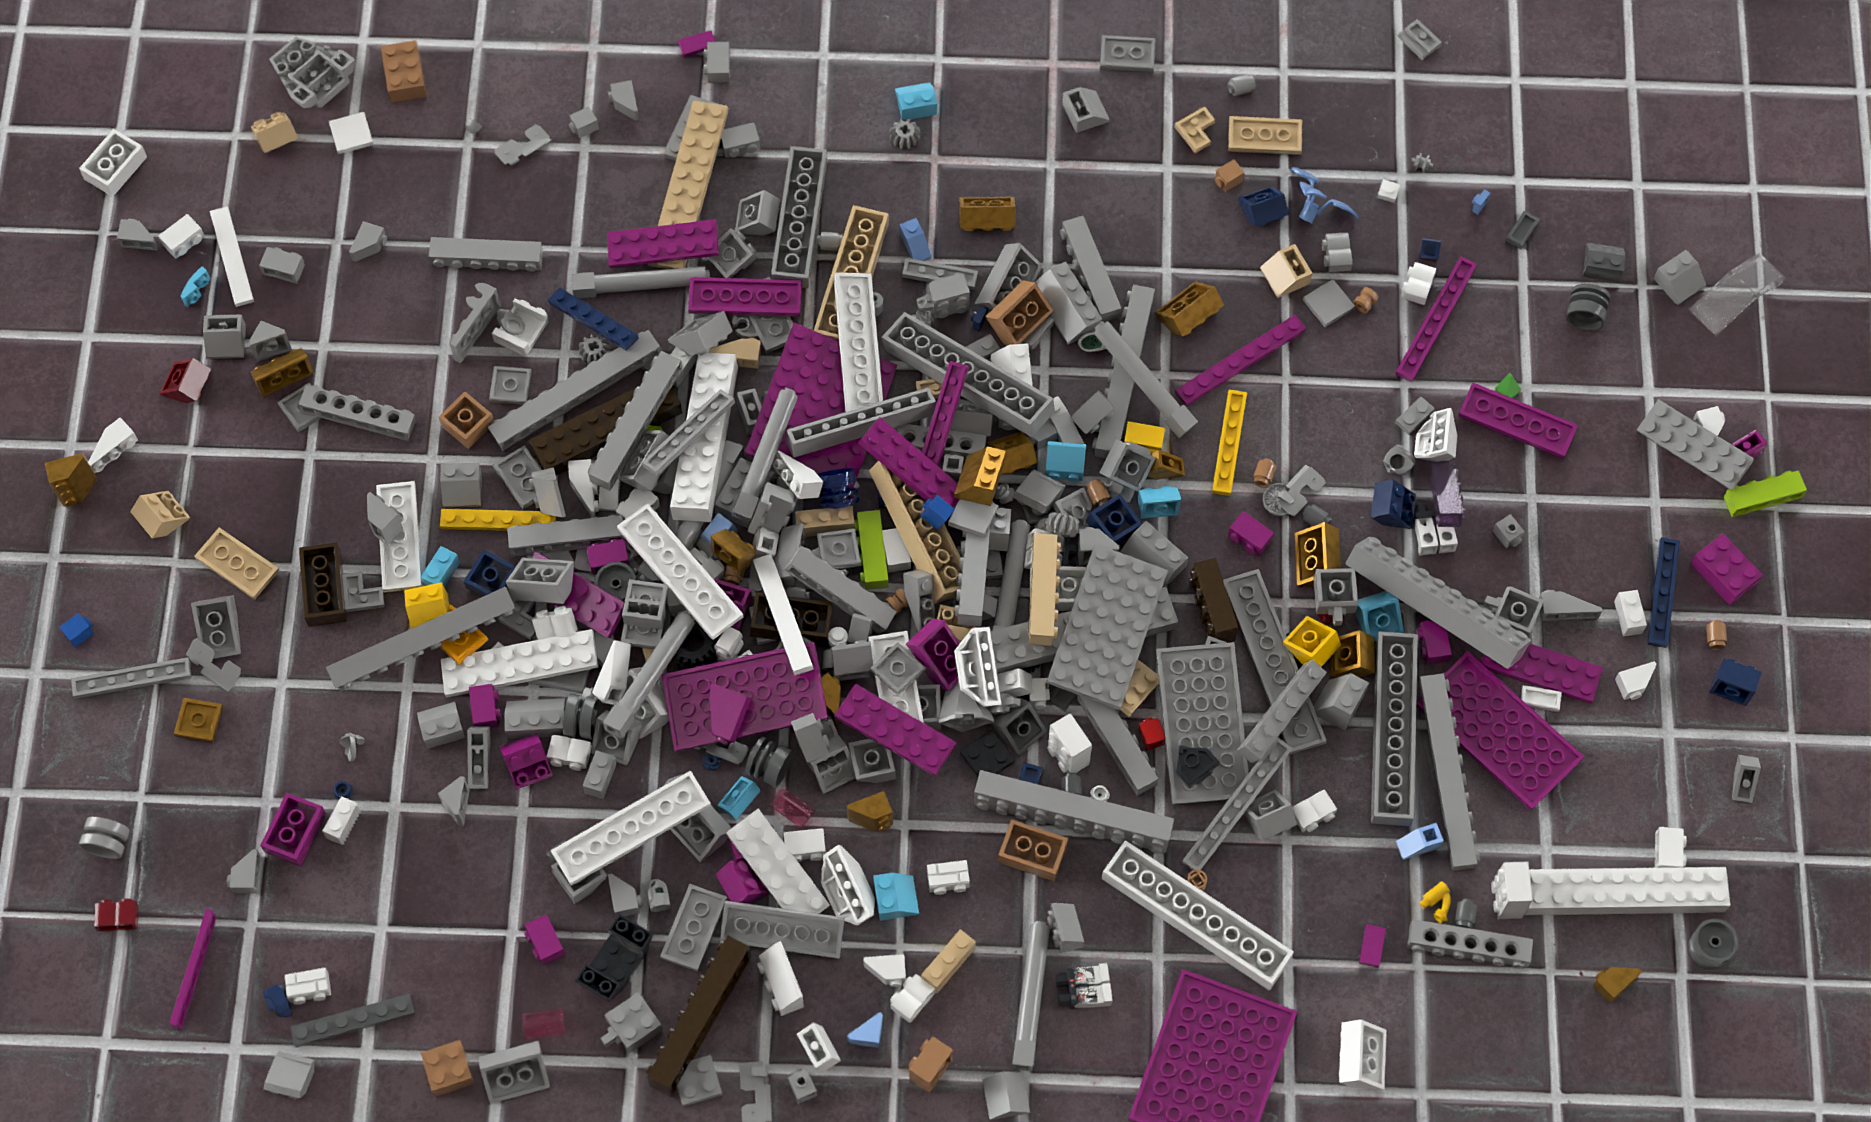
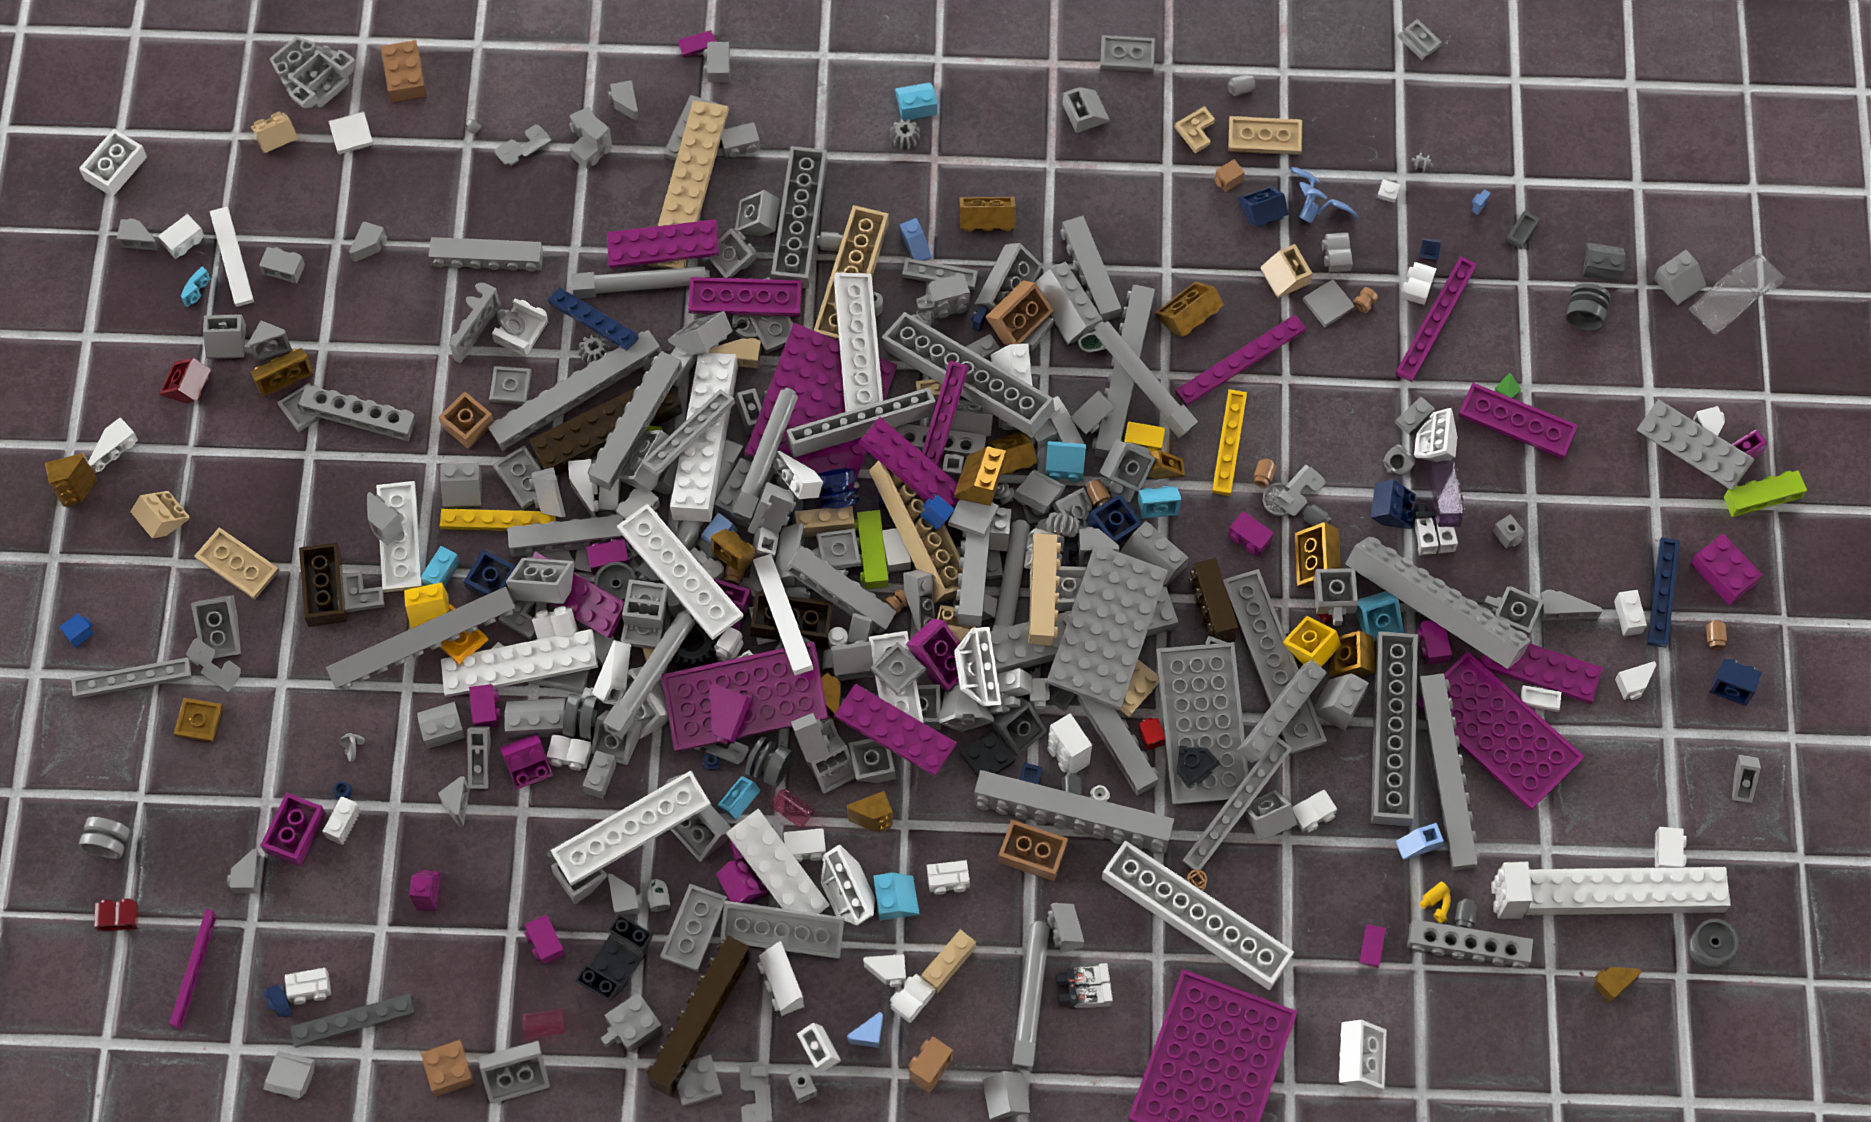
none -> magenta slope [409,870,441,911]
none -> light grey brick [570,115,612,170]

